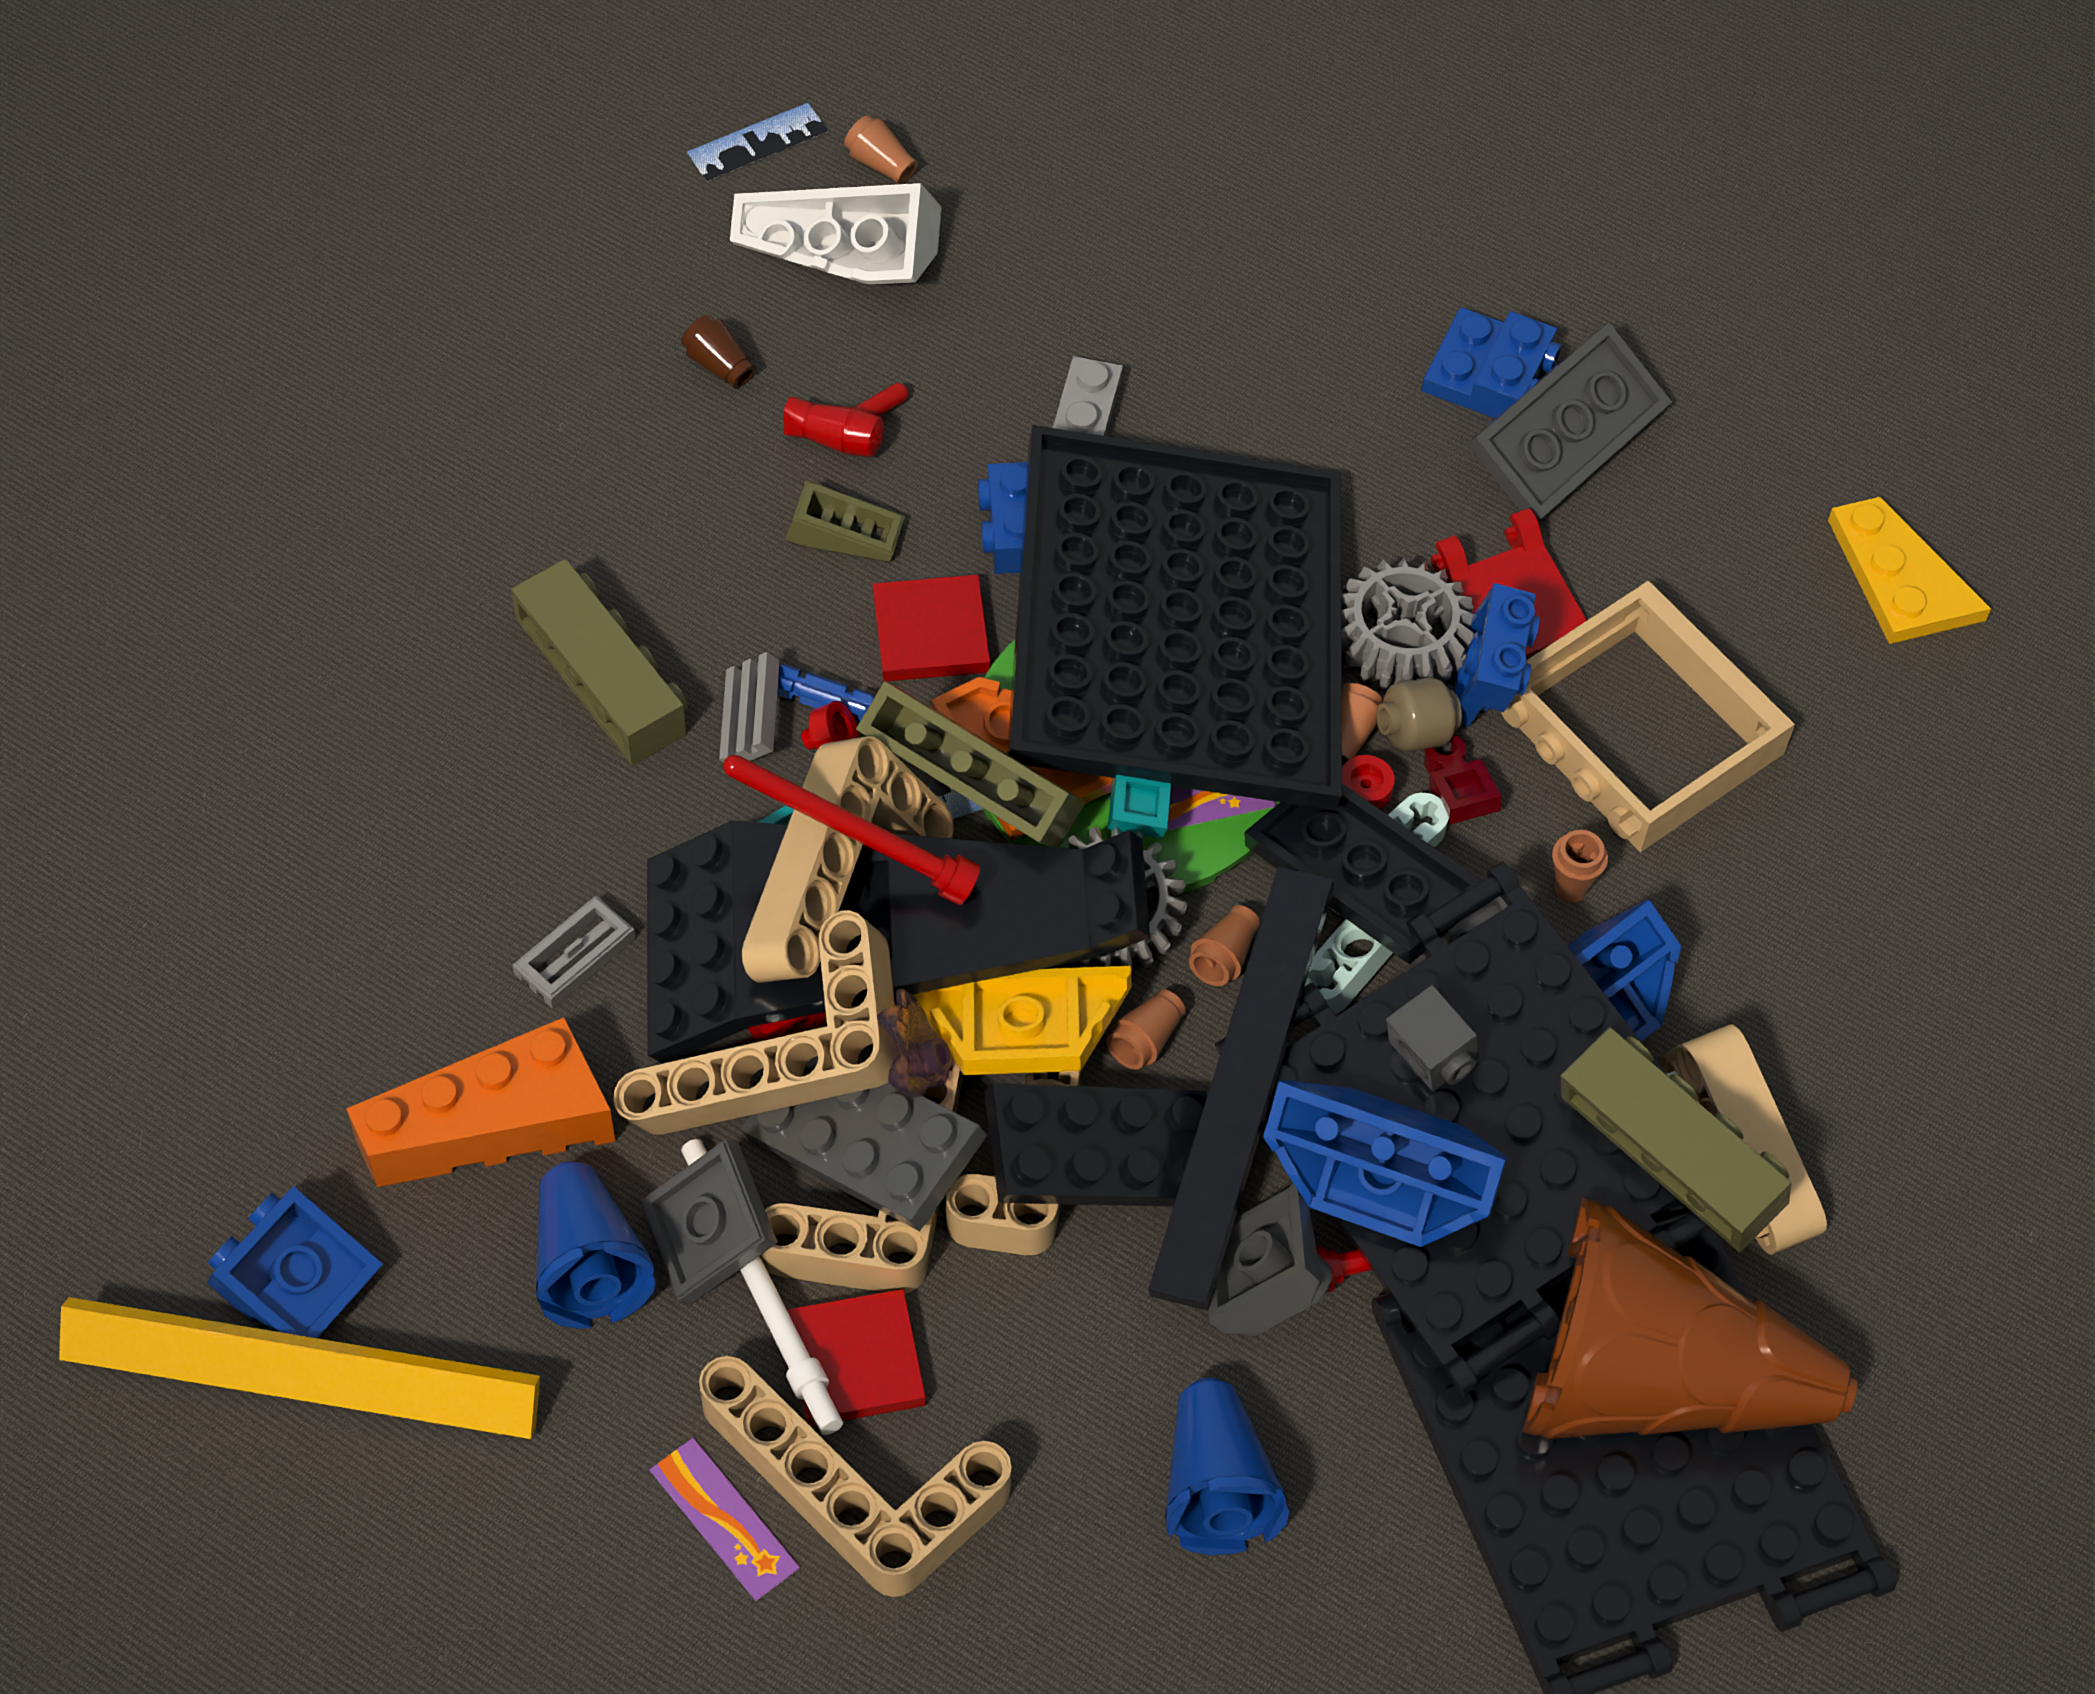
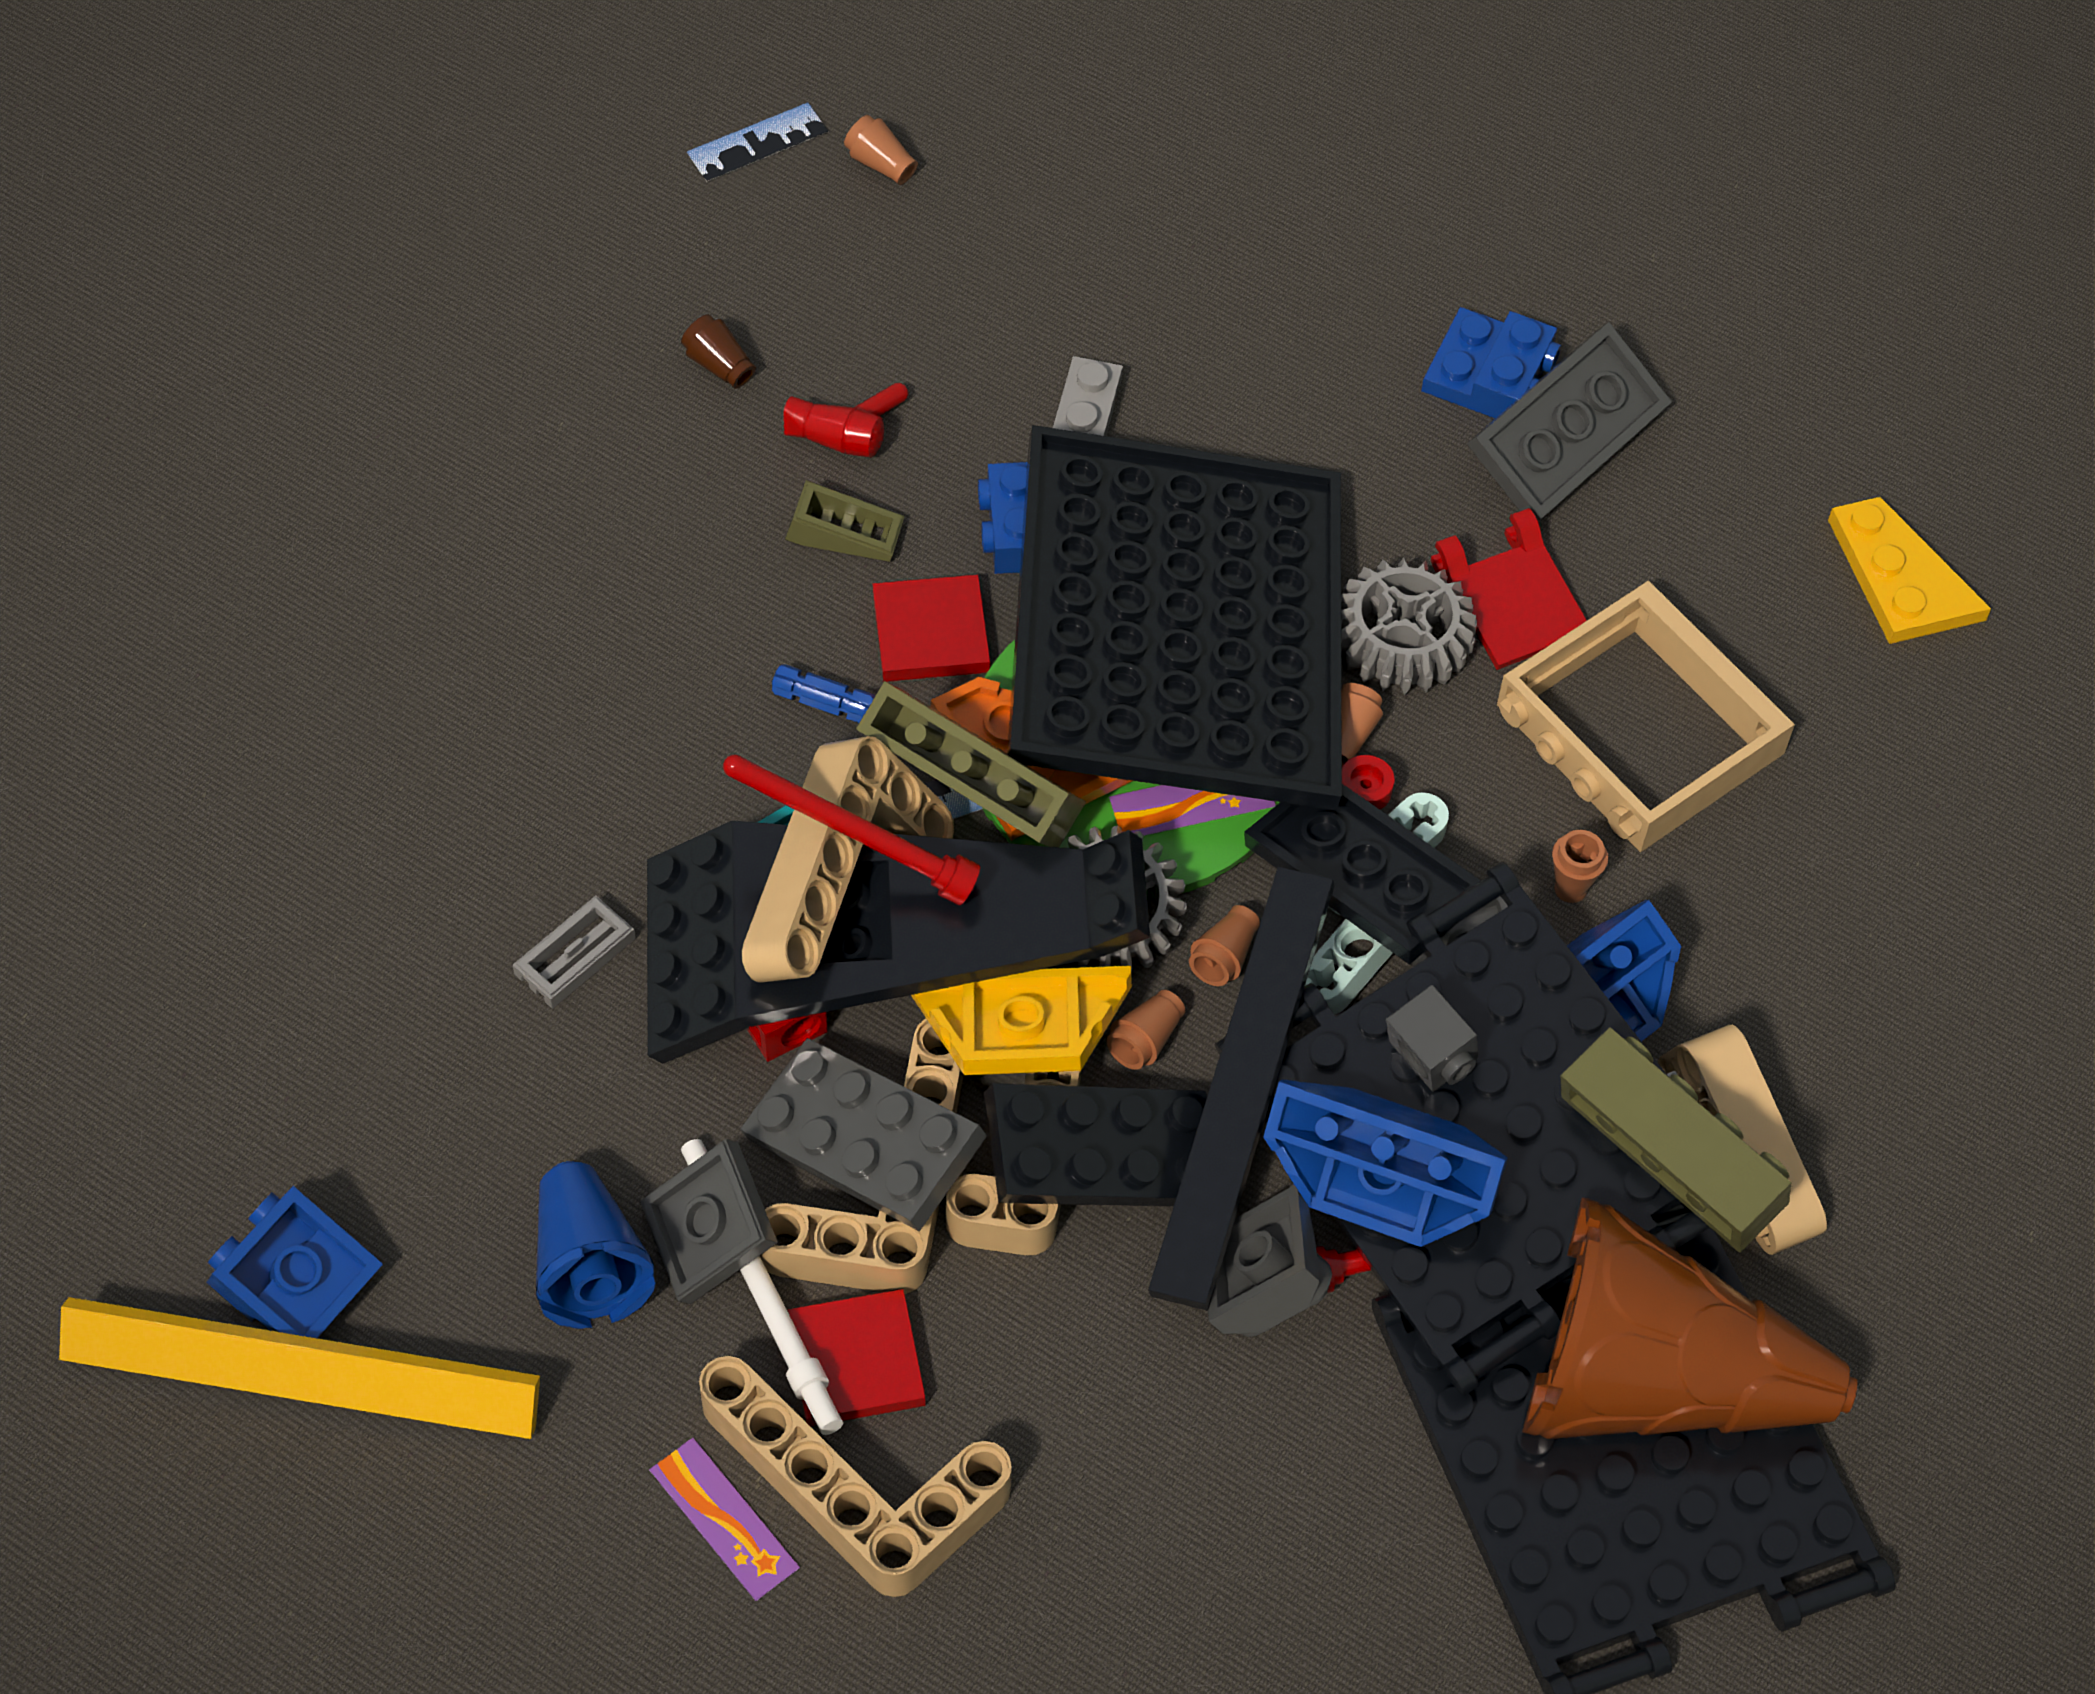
orange wedge [346,1017,616,1187] -> none
olive brick [511,558,688,766] -> none
tan beam [613,910,900,1135] -> none
light grey tile [719,652,779,763] -> none
white wedge [730,183,942,285] -> none
red tile [801,701,859,750] -> none
plate [877,989,952,1098] -> none
teal tile [1108,775,1171,838] -> none
blue cone [1165,1377,1289,1555] -> none
dark tan head [1376,678,1462,752] -> none
dark red plate [1424,736,1502,825] -> none
blue plate [1454,583,1540,728] -> none

